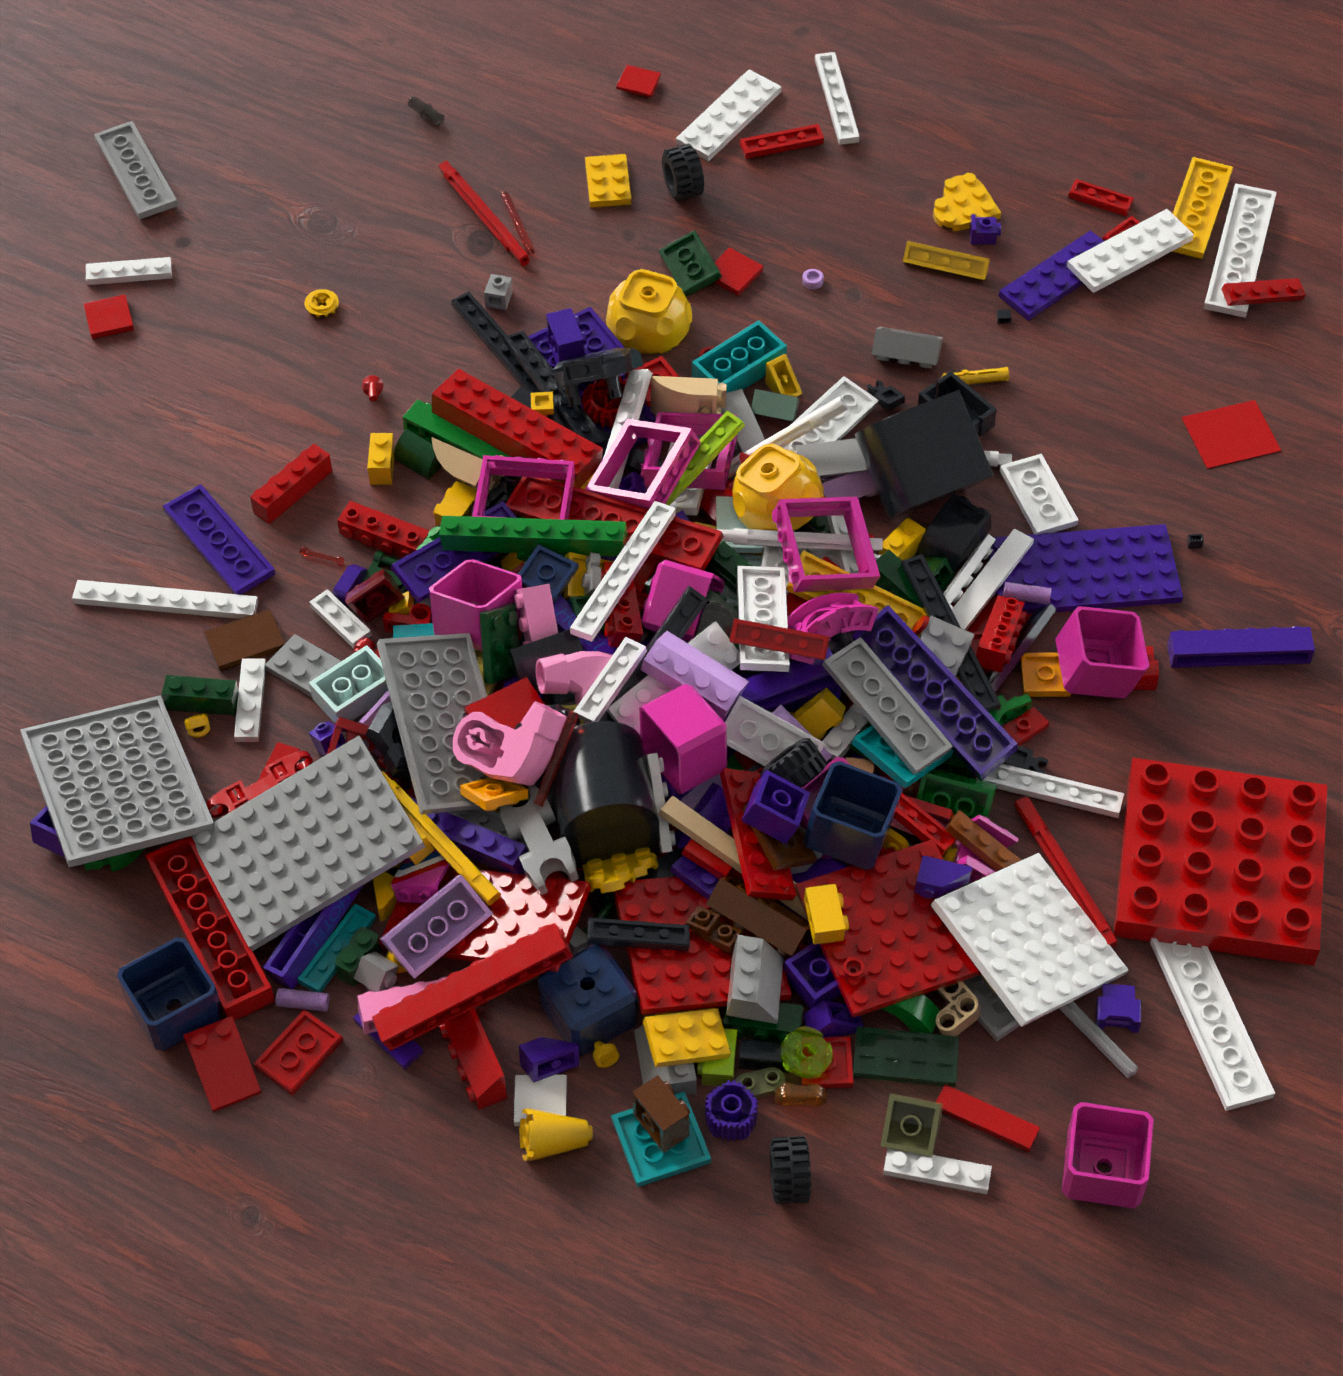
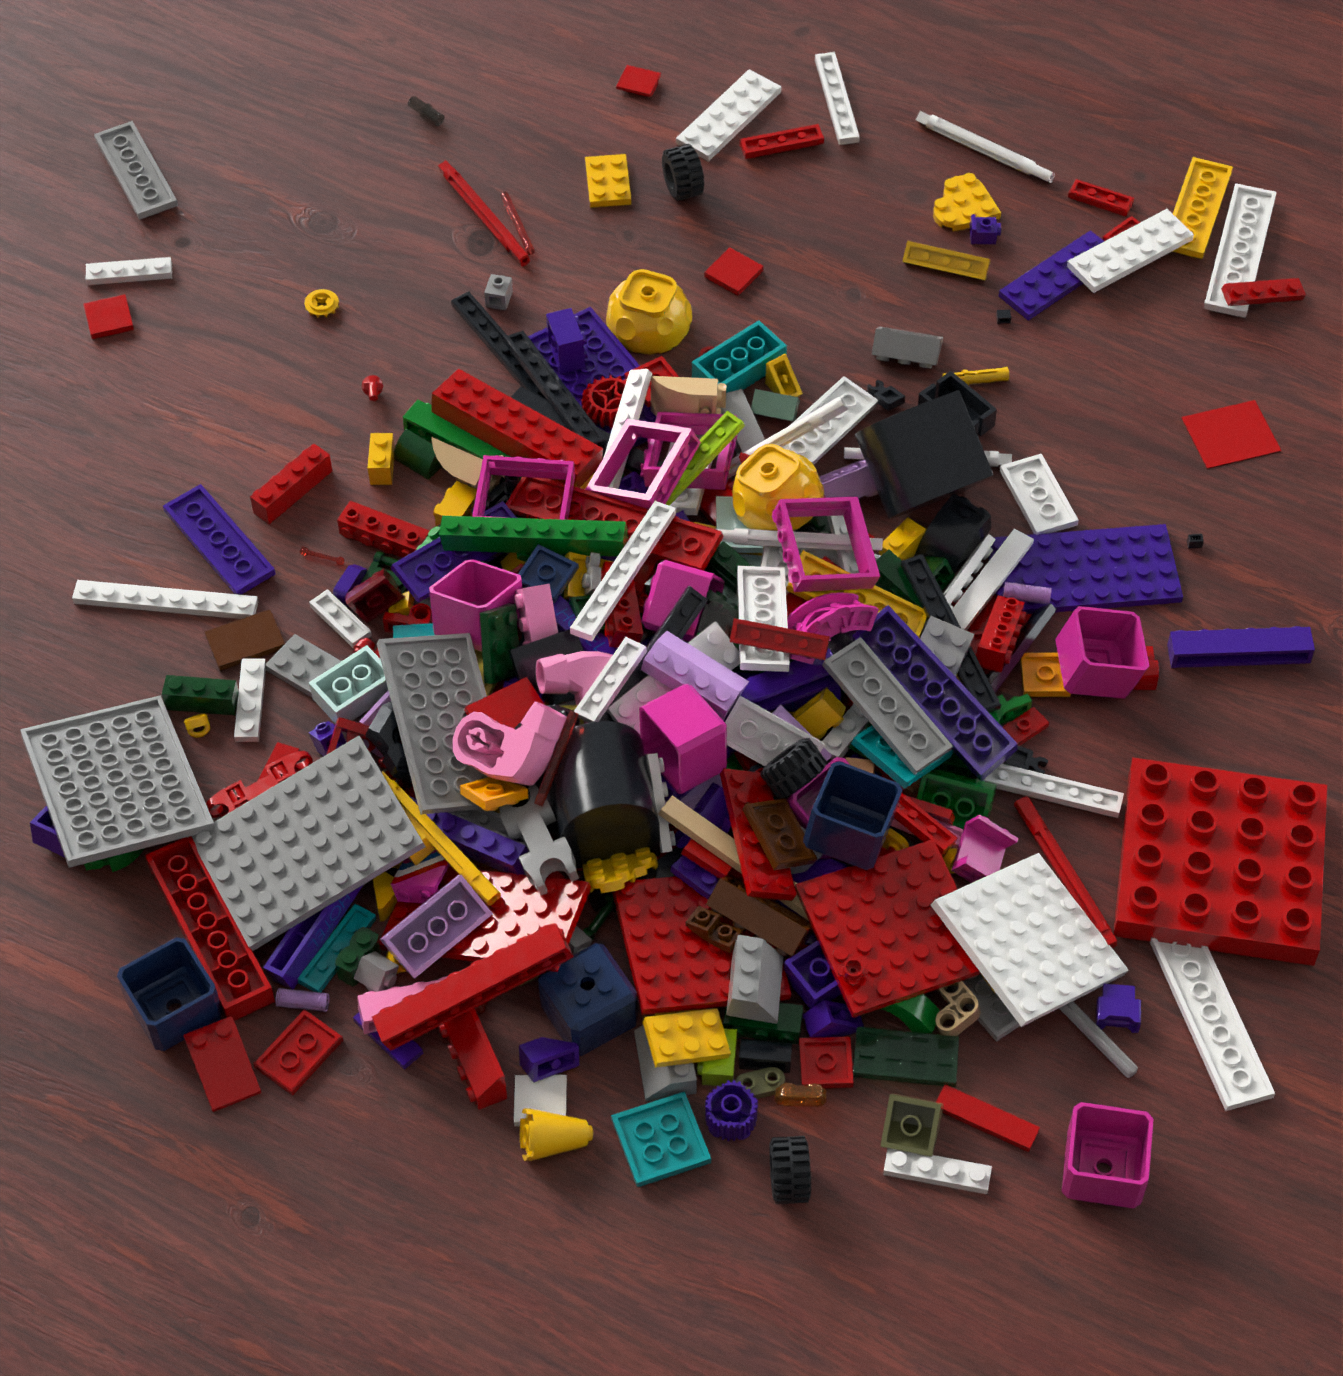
yellow tile [531,392,554,418] -> none
black brick [553,348,643,407] -> none
black tile [587,918,690,951] -> none
yellow tile [593,1041,620,1068] -> none
reddish brown brick [632,1075,690,1153] -> none
dark green tile [658,230,722,297] -> none
dark purple brick [742,770,810,844] -> none
clear neon green plate [781,1026,833,1078] -> none
light grey piece [796,438,869,477] -> none
lavender tile [802,269,824,290] -> none
yellow brick [804,884,849,945] -> none
red piece [912,615,929,636] -> none
dark purple slope [914,855,972,899] -> none
dark orange plate [945,810,1022,871] -> none
none -> white piece [916,111,1055,183]

